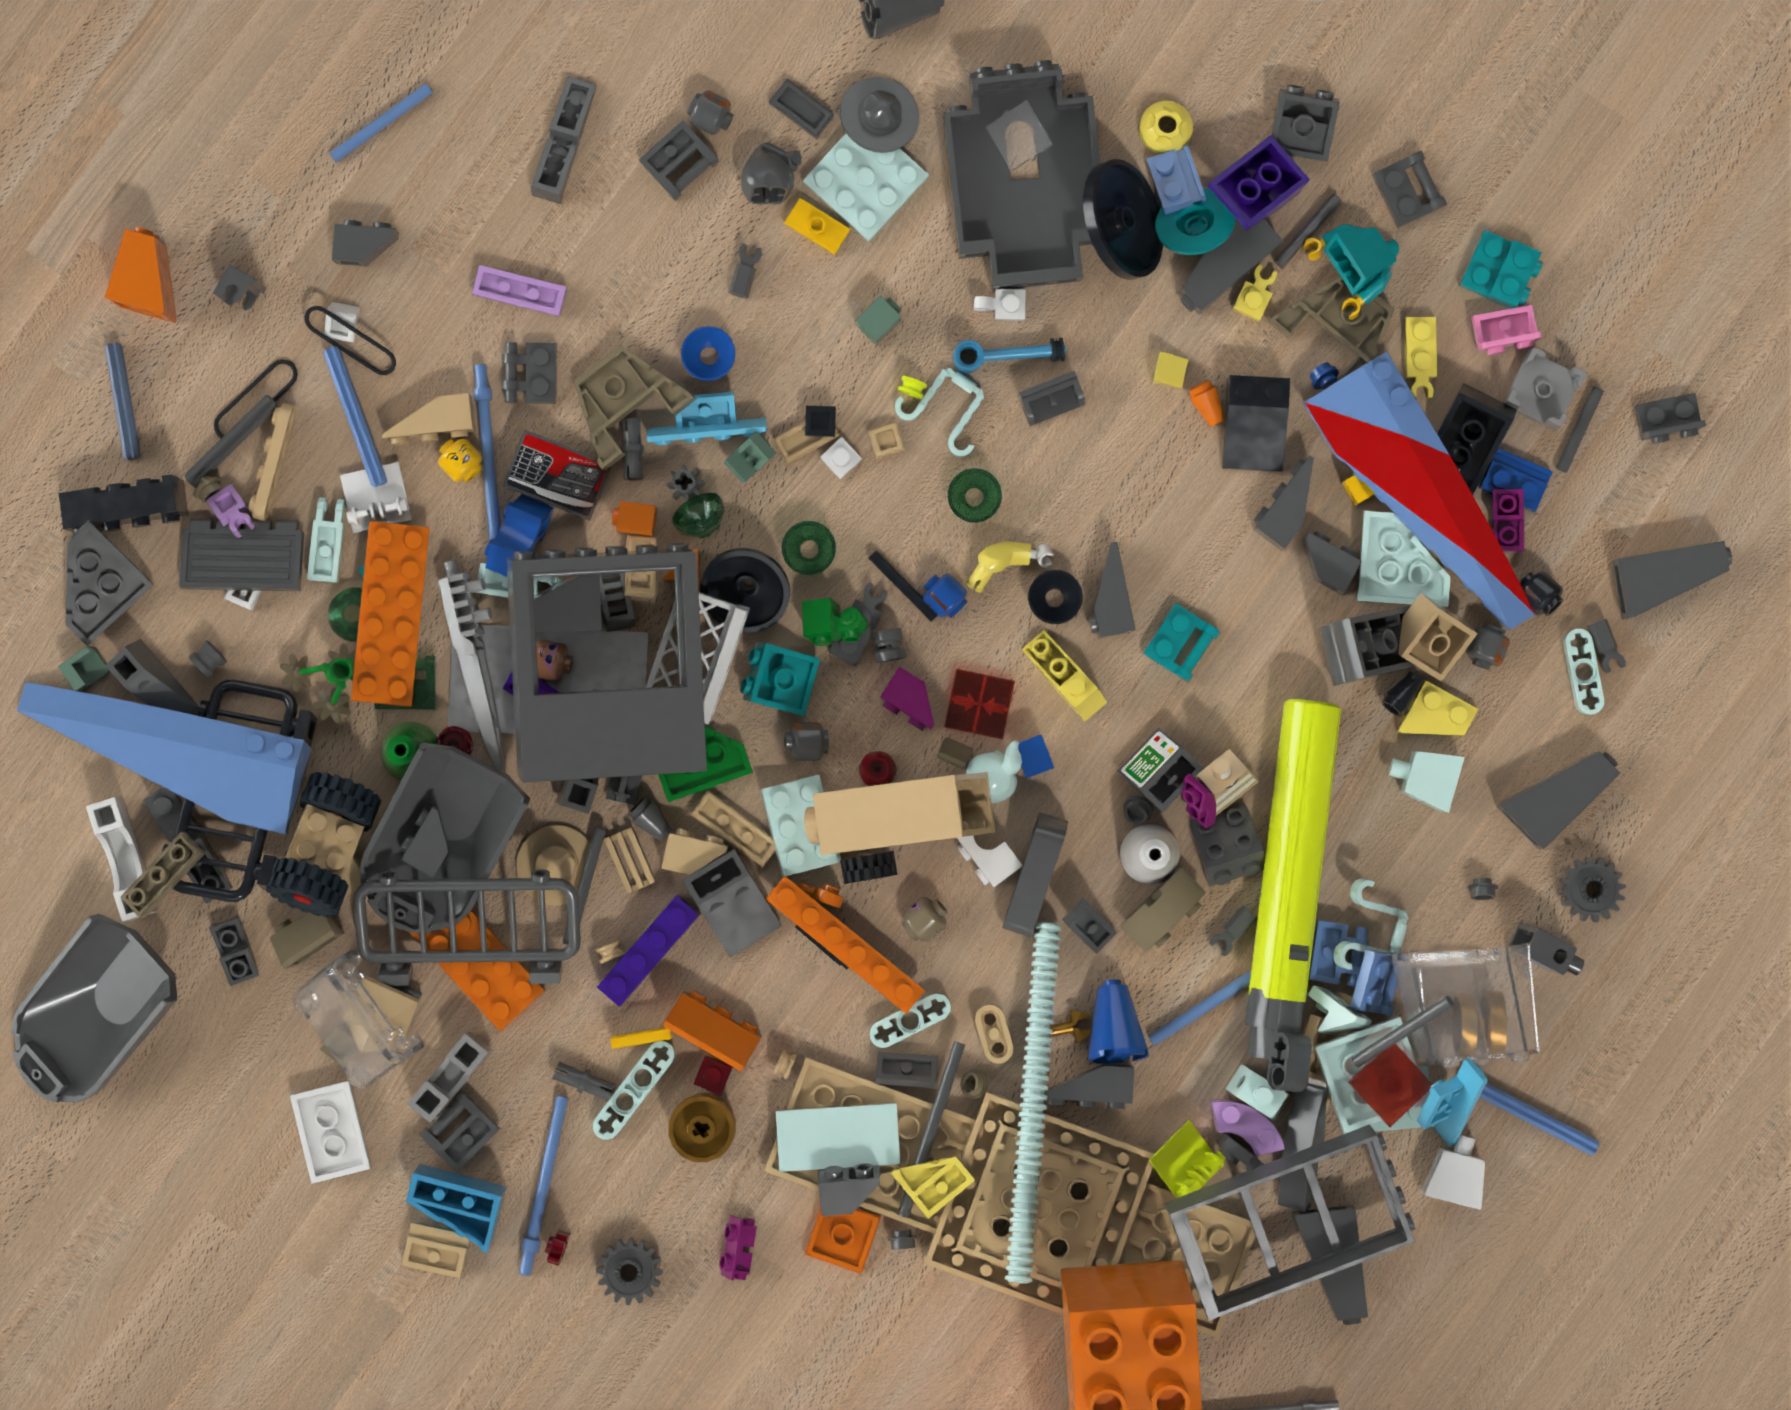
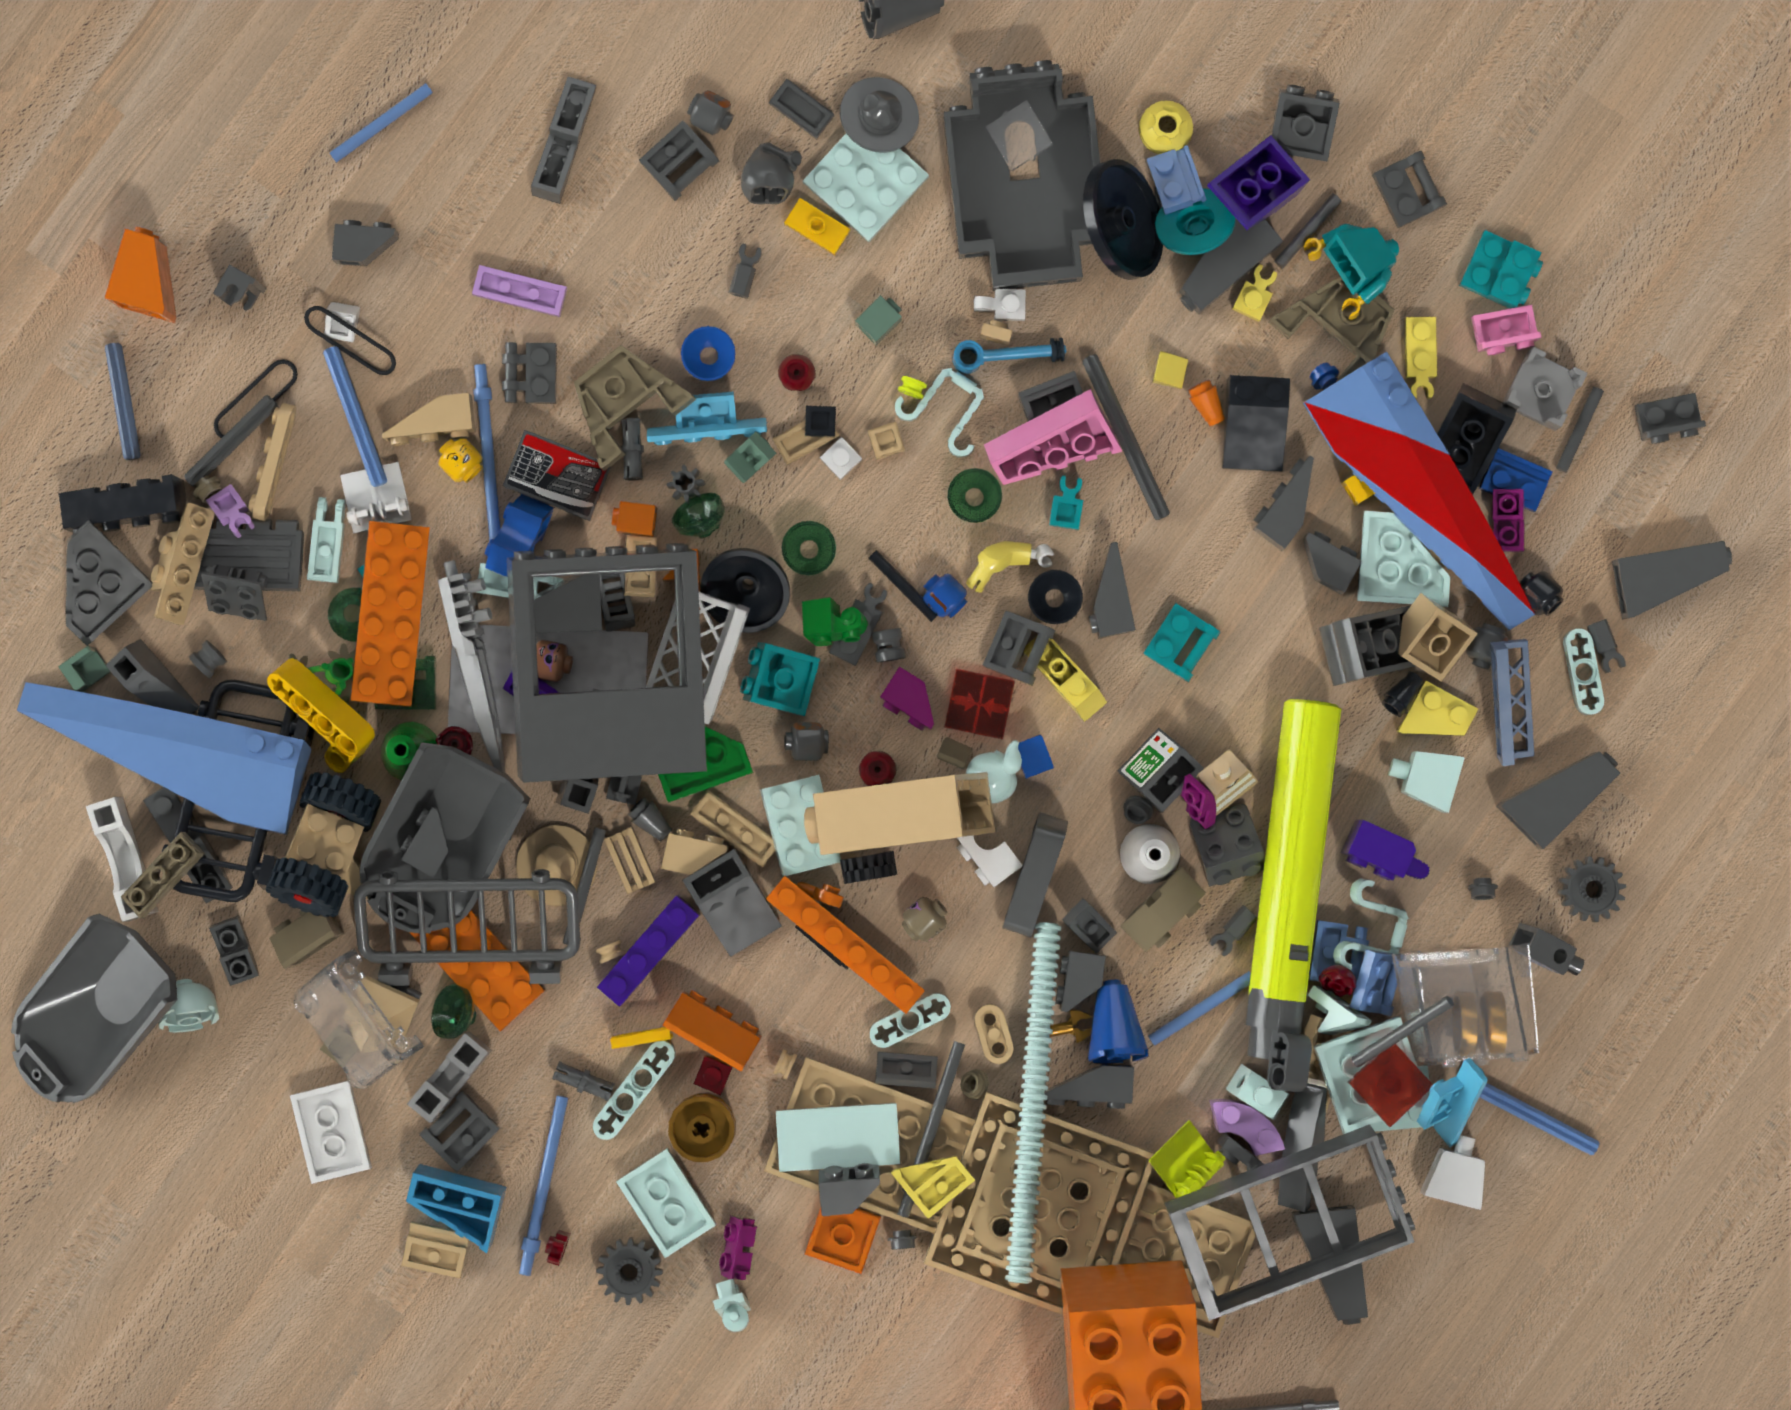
none -> tan bracket [151,503,215,625]
none -> light aqua cylinder [159,979,219,1033]
none -> dark grey hinge [201,564,268,621]
none -> yellow beam [267,658,375,773]
none -> clear green piece [431,984,477,1039]
none -> light aqua plate [616,1148,716,1258]
none -> light aqua hips [713,1279,751,1332]
none -> dark red plate [778,354,816,391]
none -> tan plate [980,320,1012,346]
none -> dark grey plate [982,611,1056,686]
none -> bright pink wedge [984,389,1122,485]
none -> teal plate [1049,476,1084,531]
none -> dark grey slope [1055,950,1106,1012]
none -> dark grey axle [1083,354,1170,520]
none -> dark red plate [1319,965,1356,997]
none -> dark purple hinge [1341,820,1430,881]
none -> sand blue fence [1490,639,1534,766]

